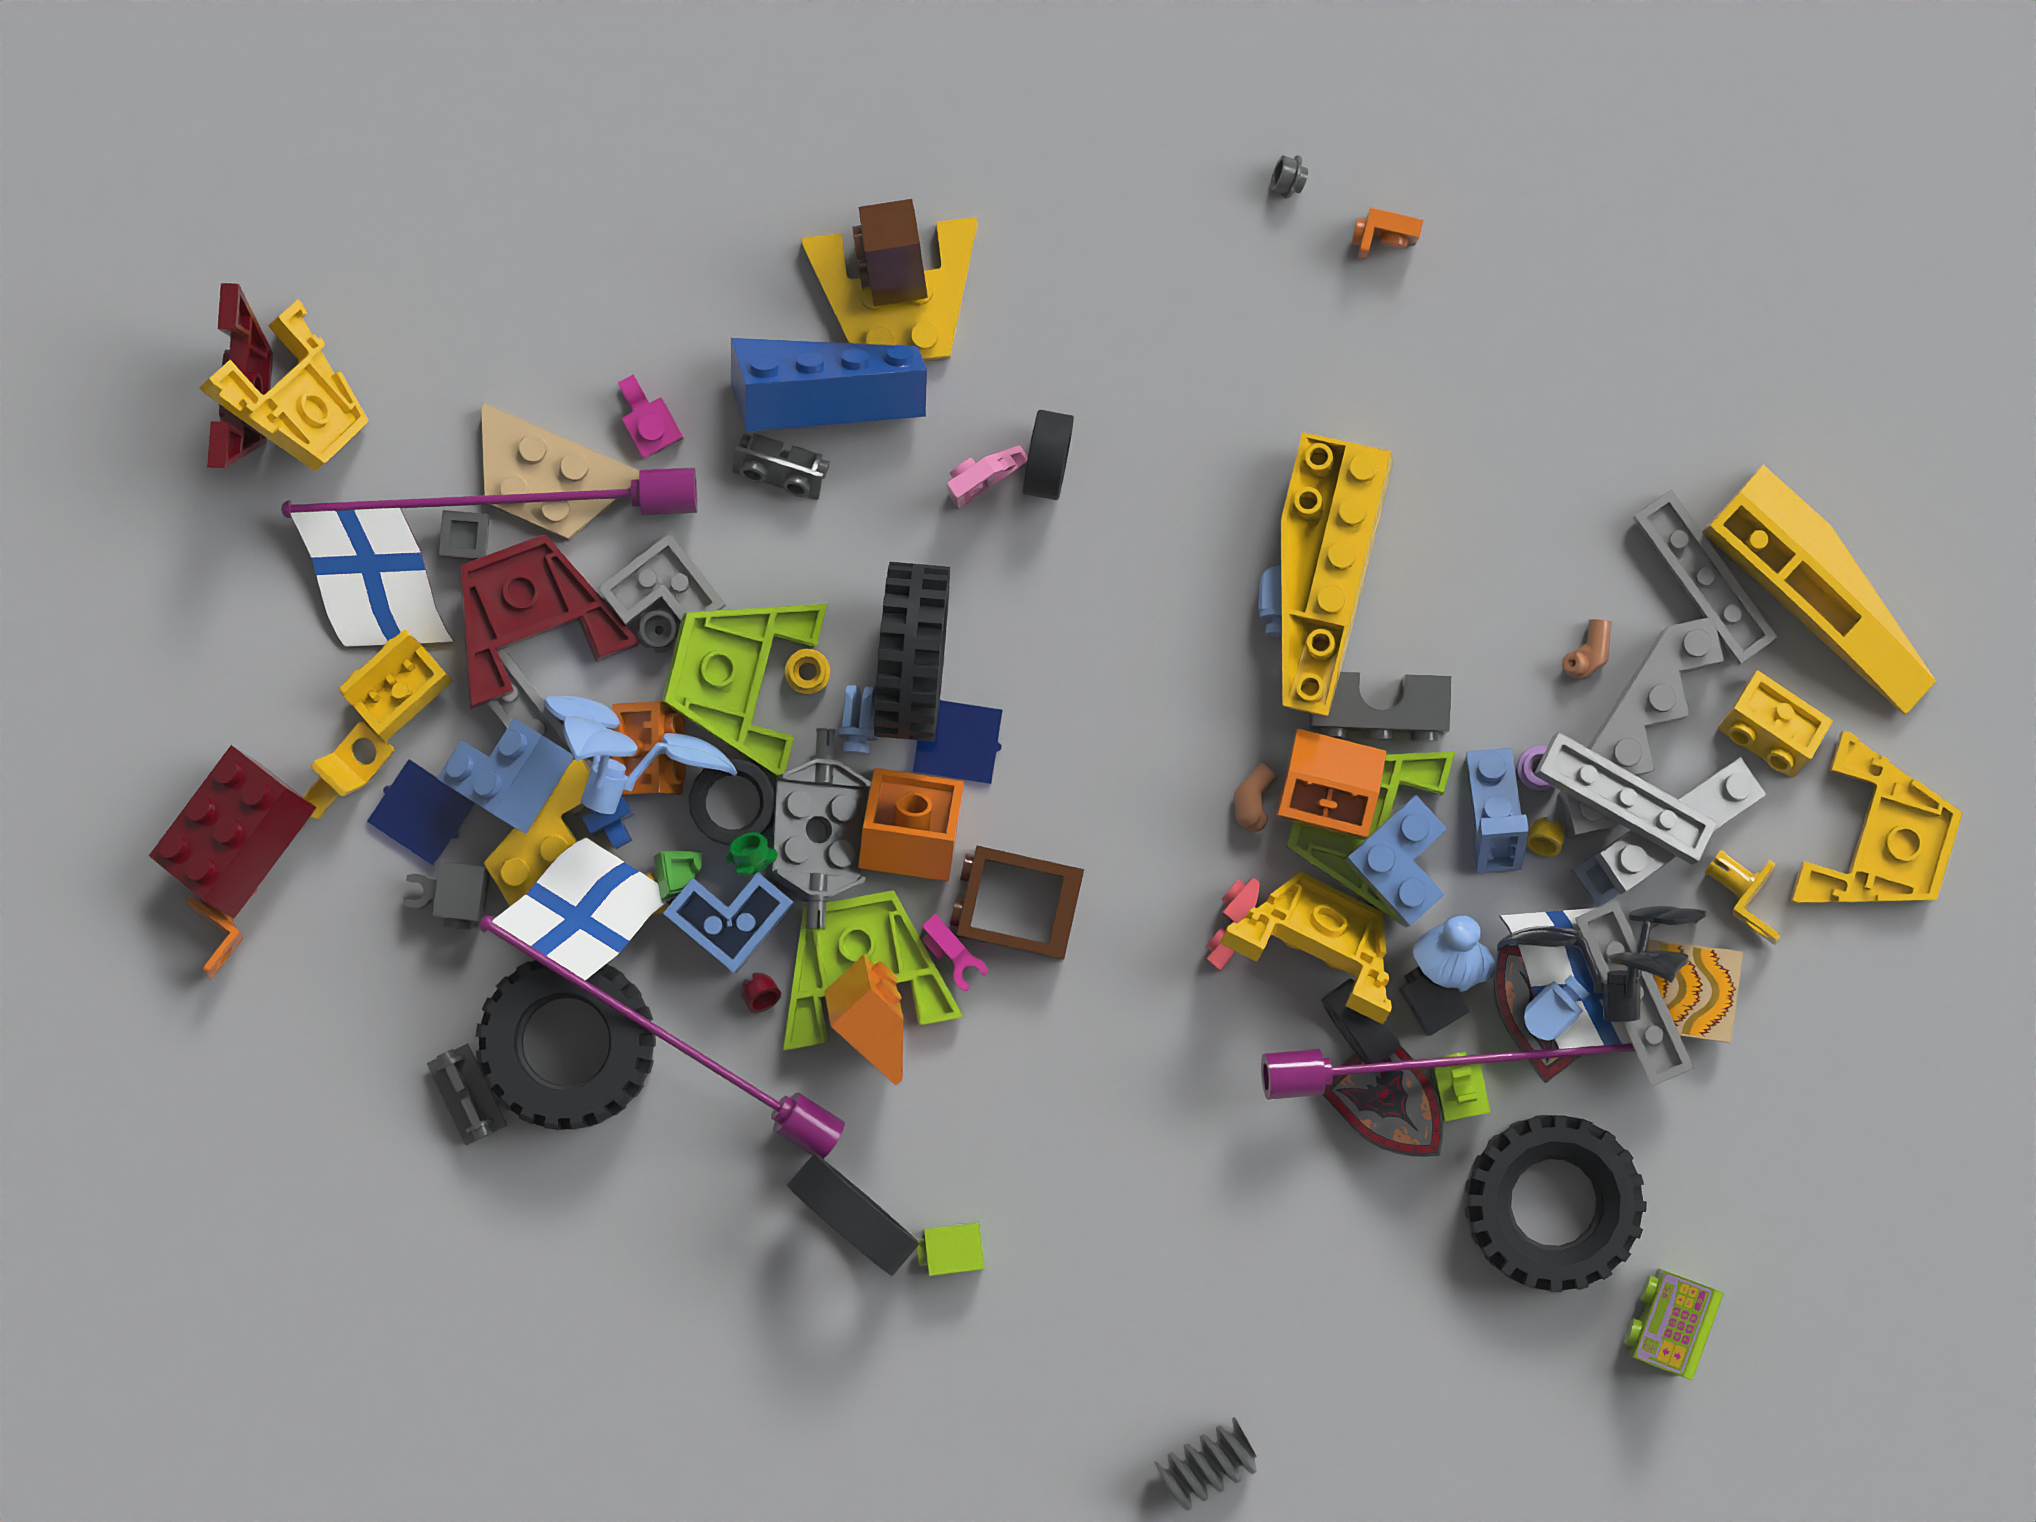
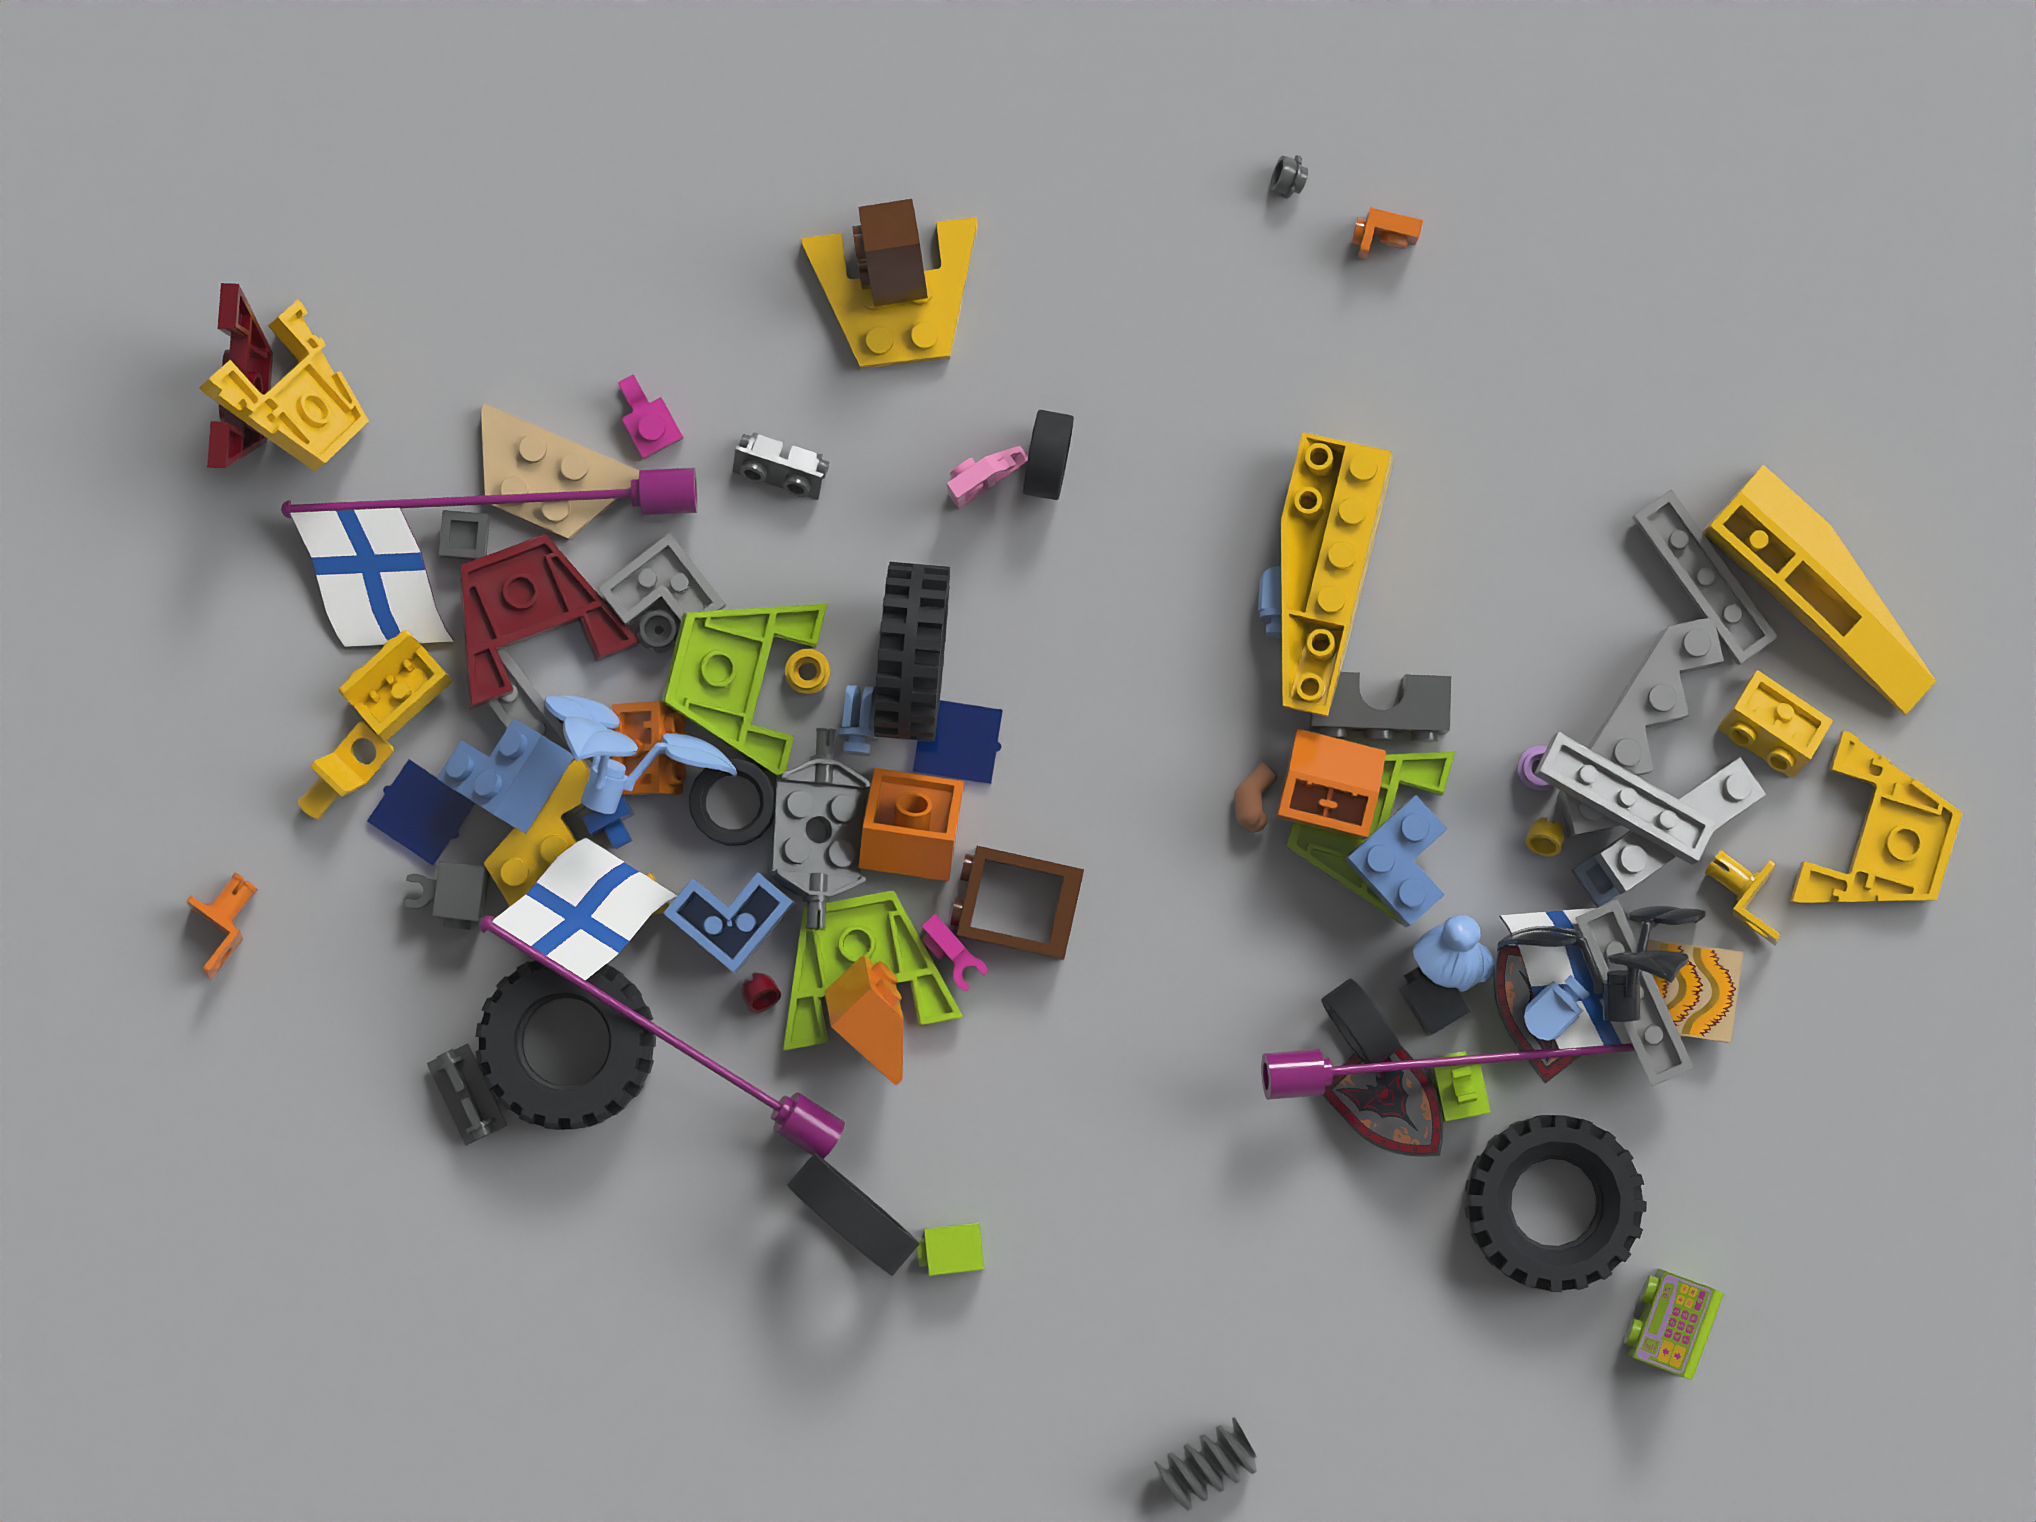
dark red brick [149,745,317,919] -> none
bright green tile [654,851,702,900] -> none
green plate [726,832,778,877] -> none
blue wedge [731,338,927,432] -> none
coral slope [1205,877,1260,972] -> none
yellow wing [1220,871,1392,1024] -> none
medium blue bracket [1465,748,1529,873] -> none
nougat arm [1562,619,1612,679] -> none

